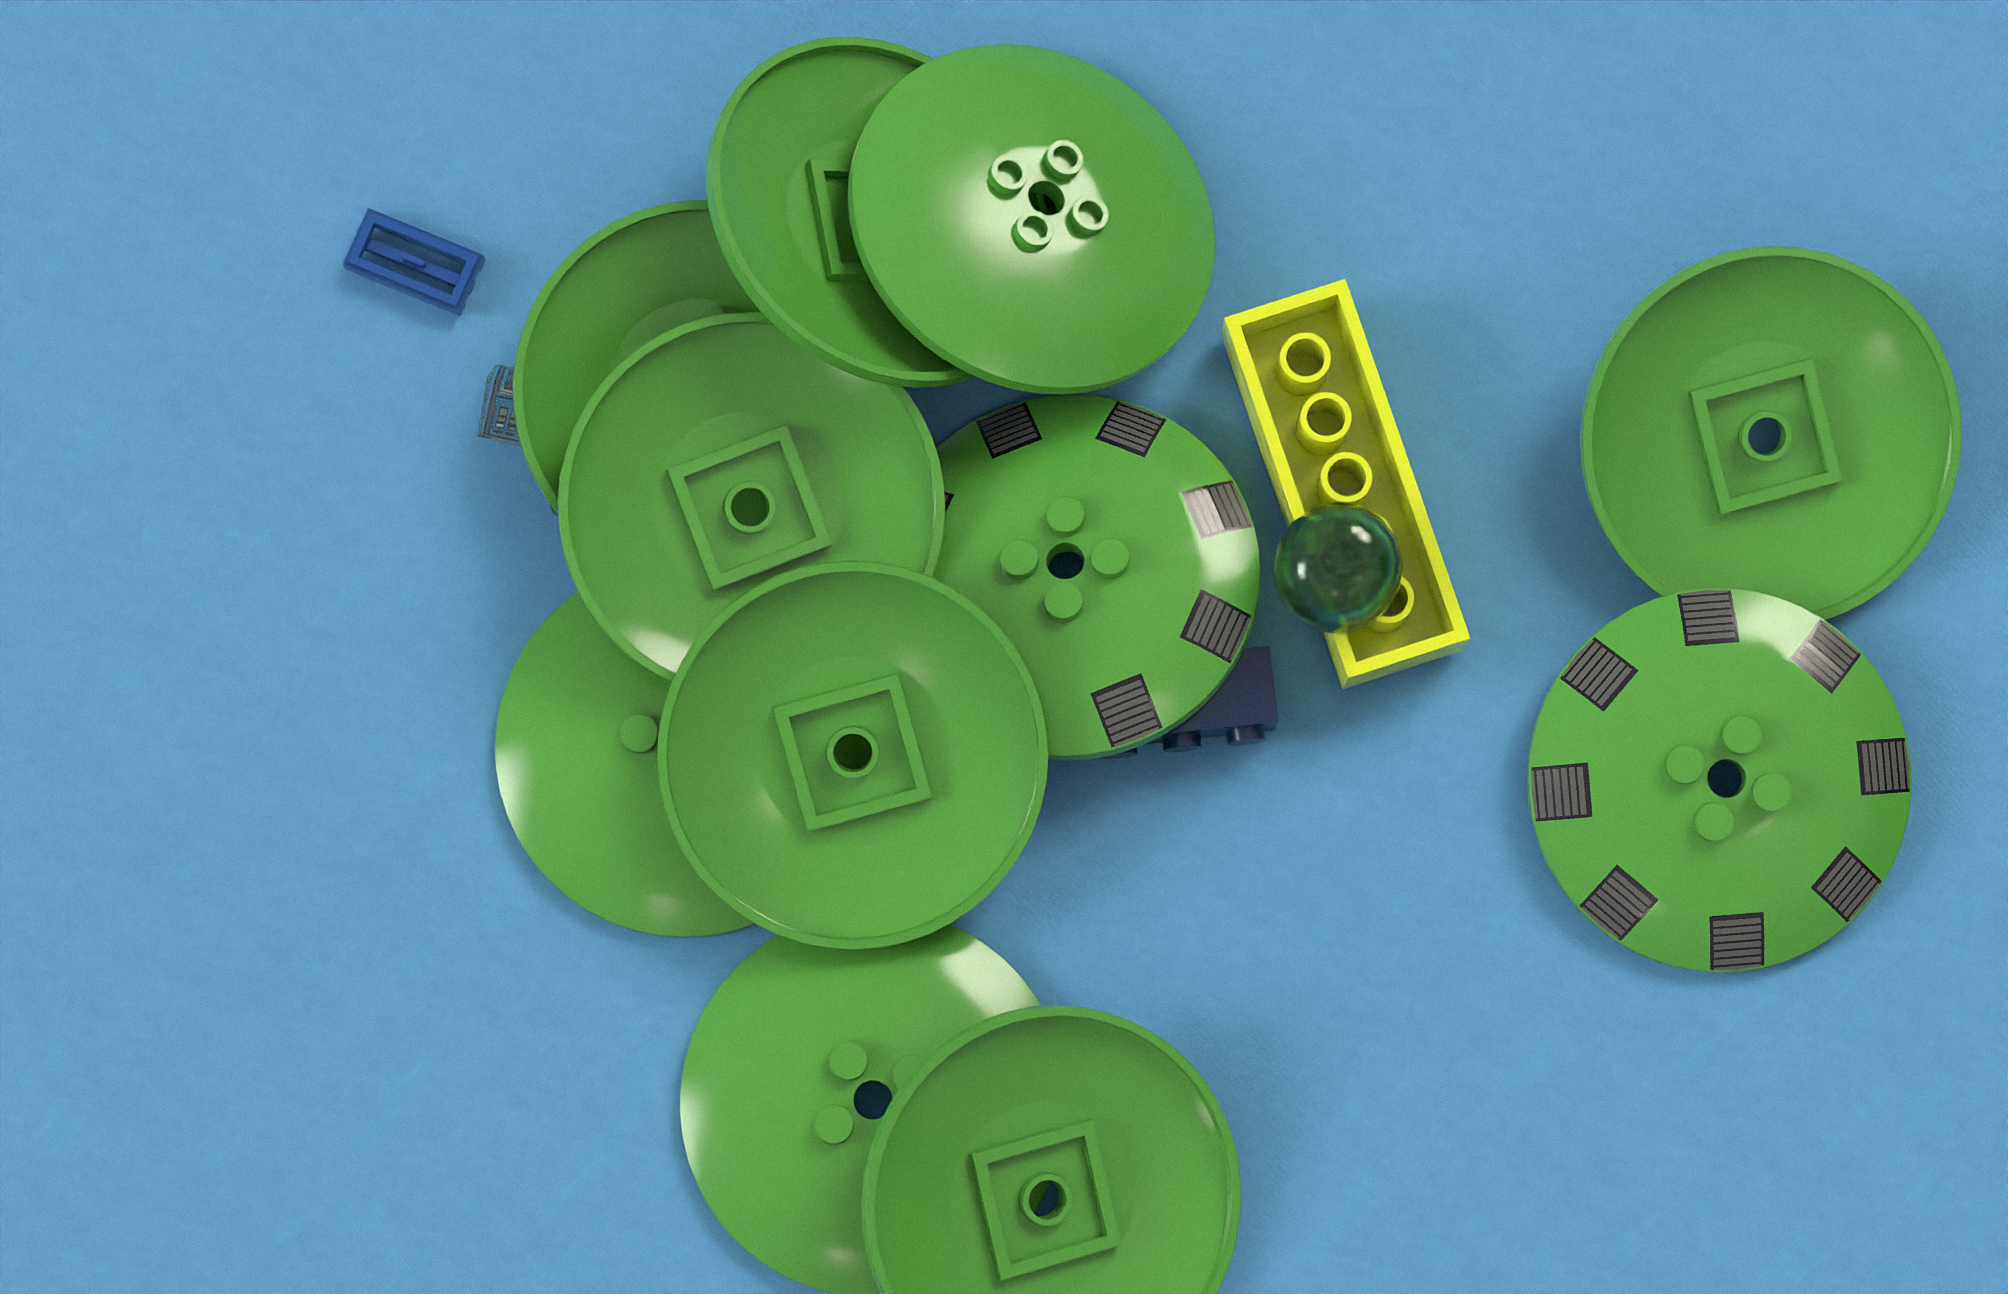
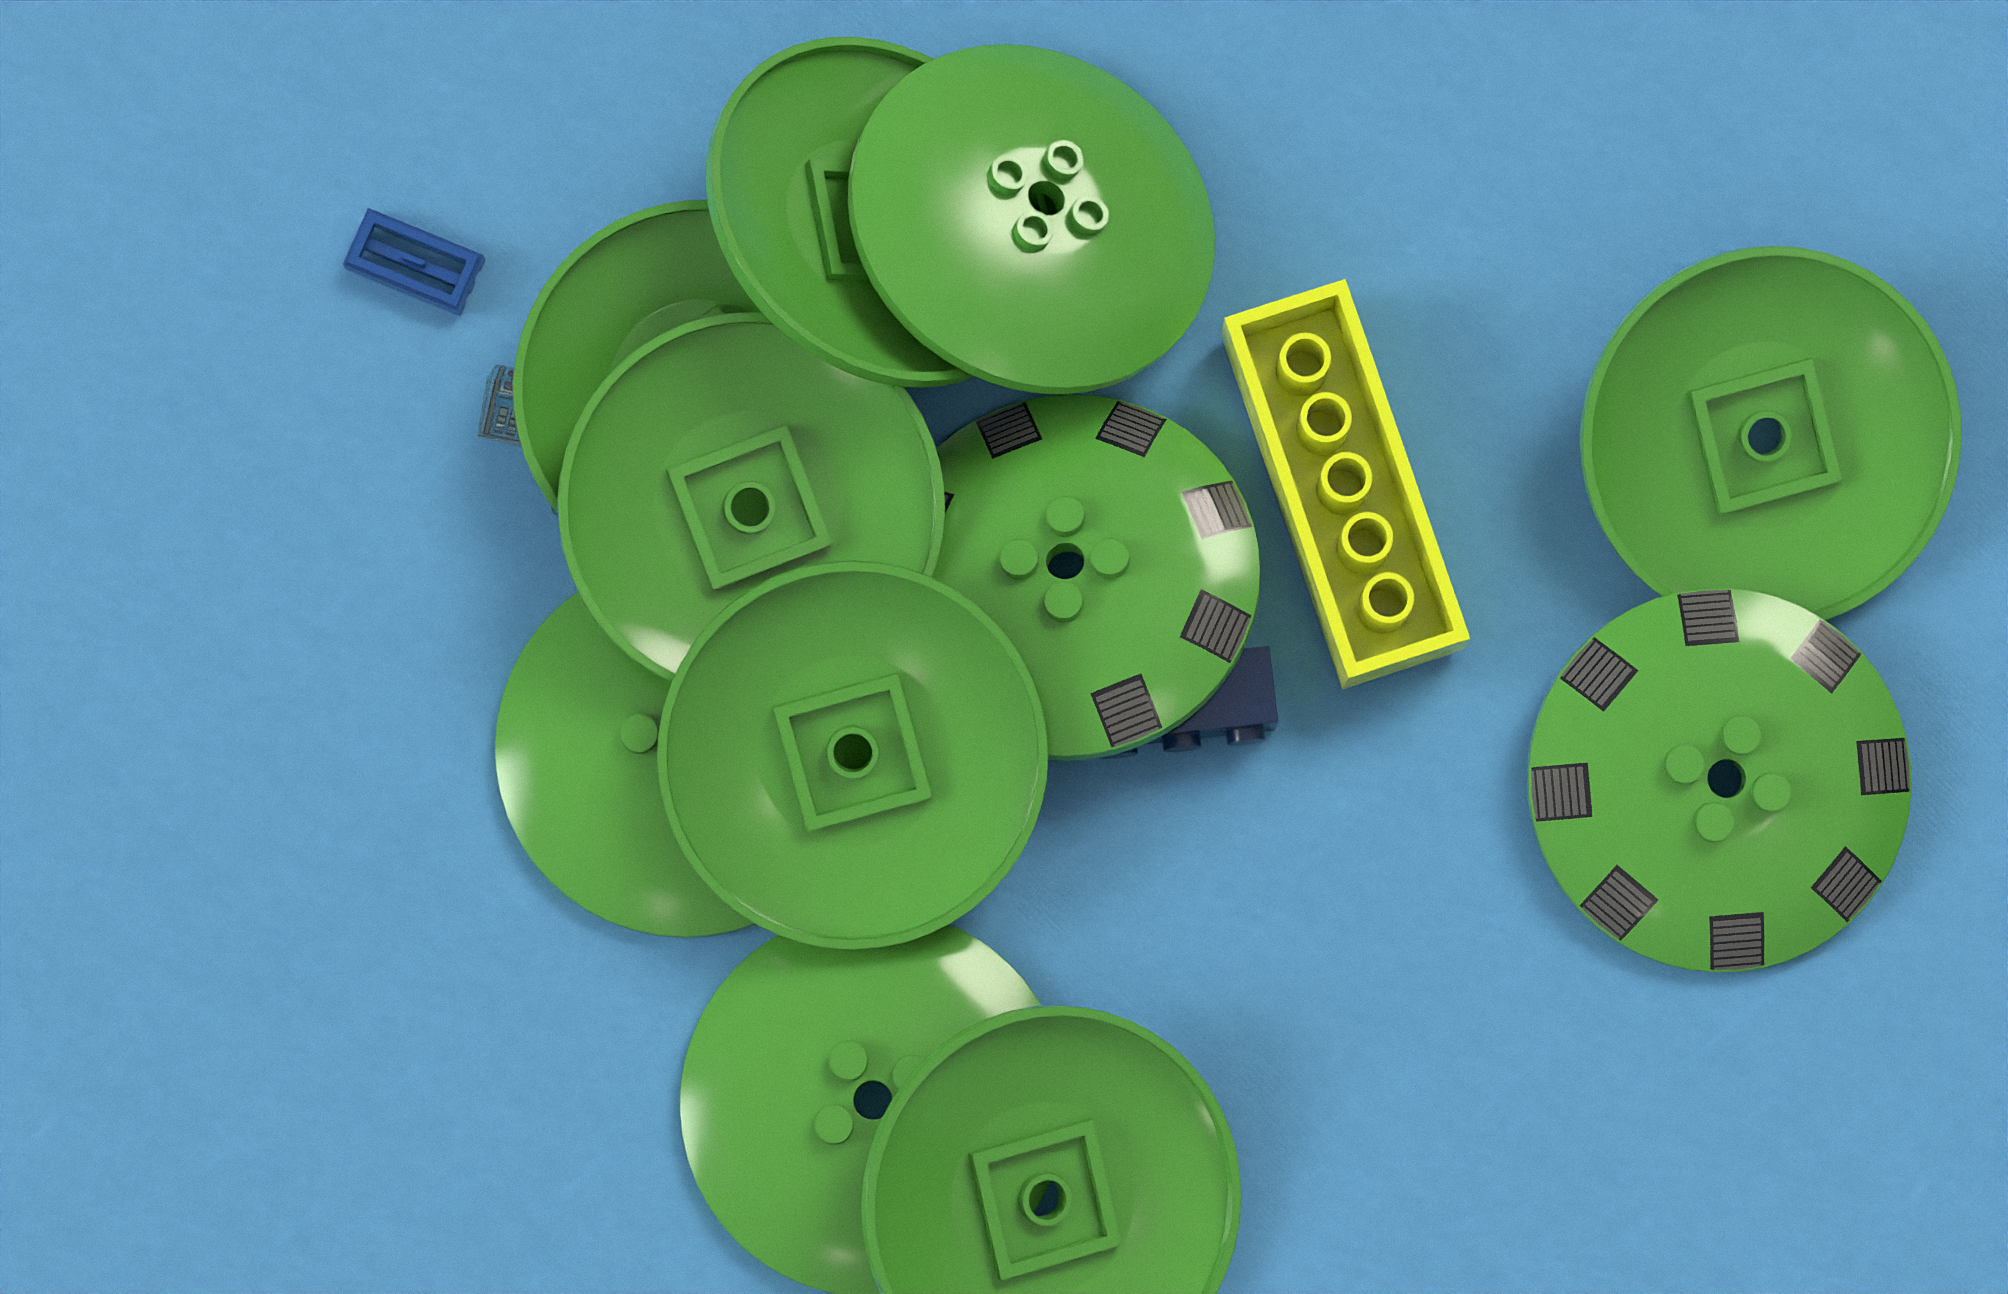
clear green cylinder [1273,502,1404,635] -> none

